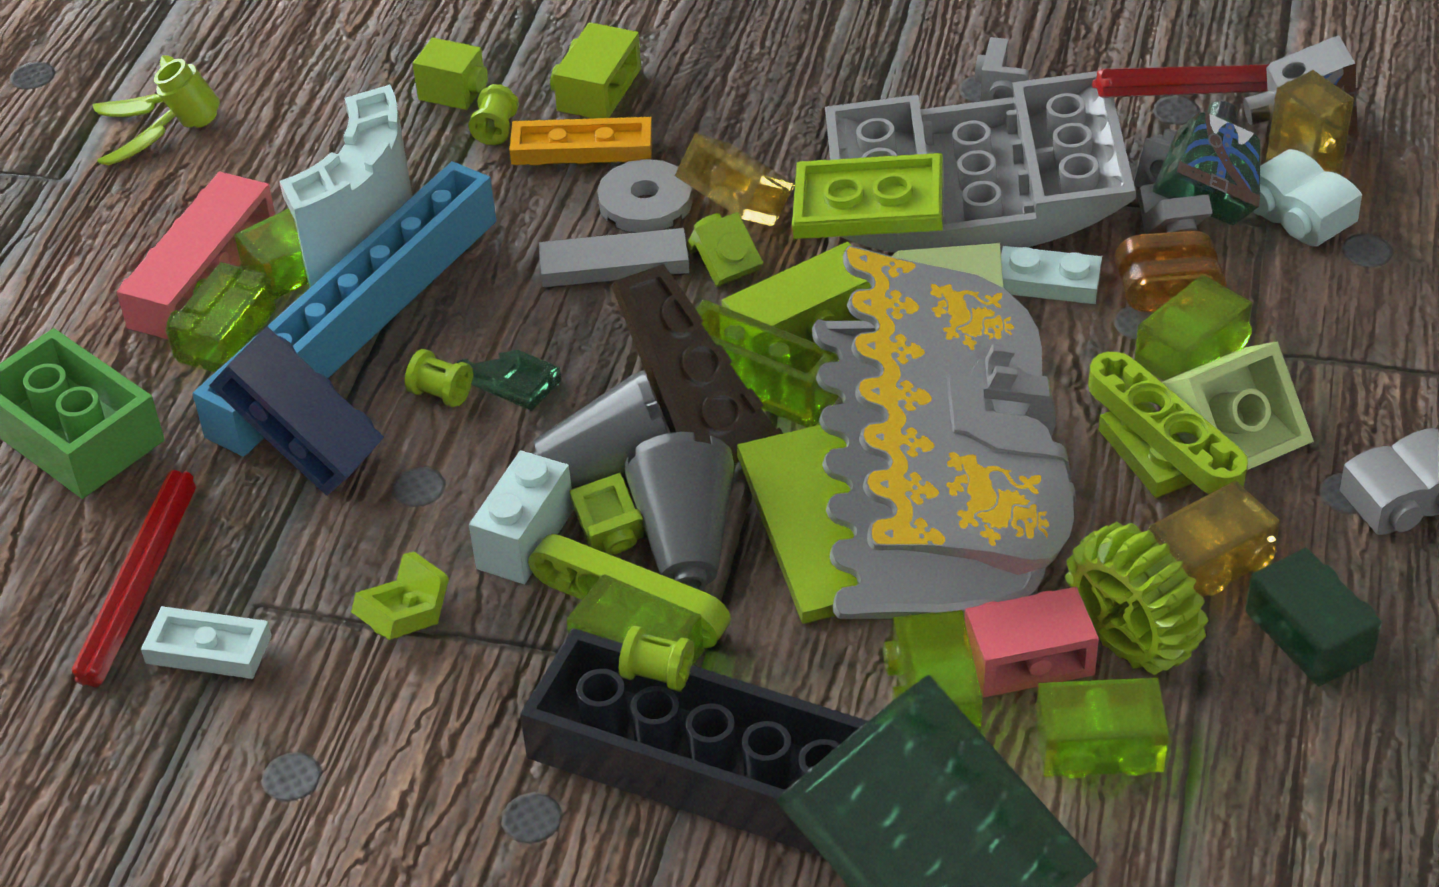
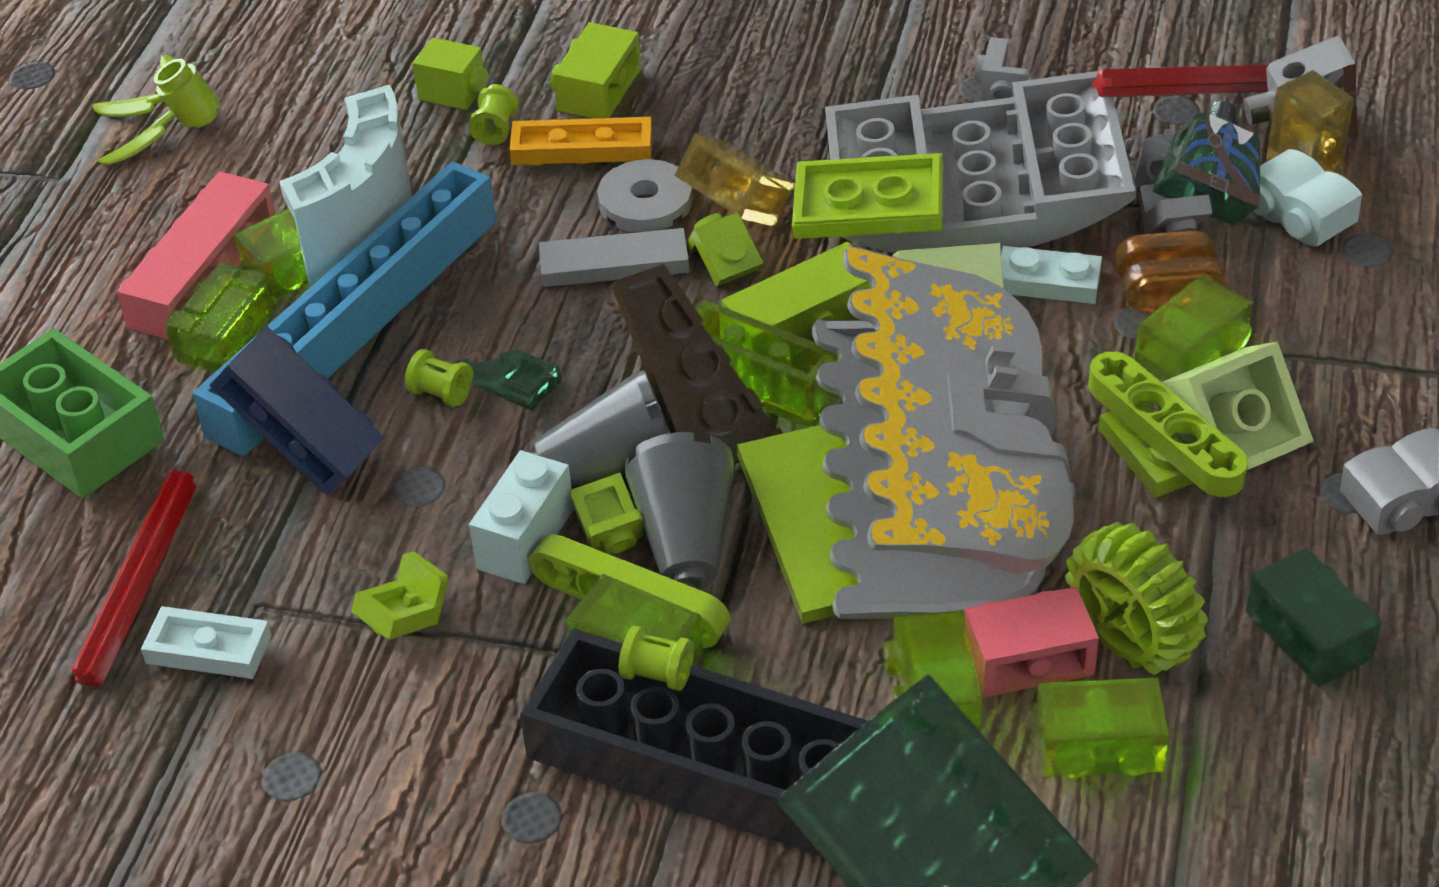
clear yellow brick [1148,480,1280,597] -> none

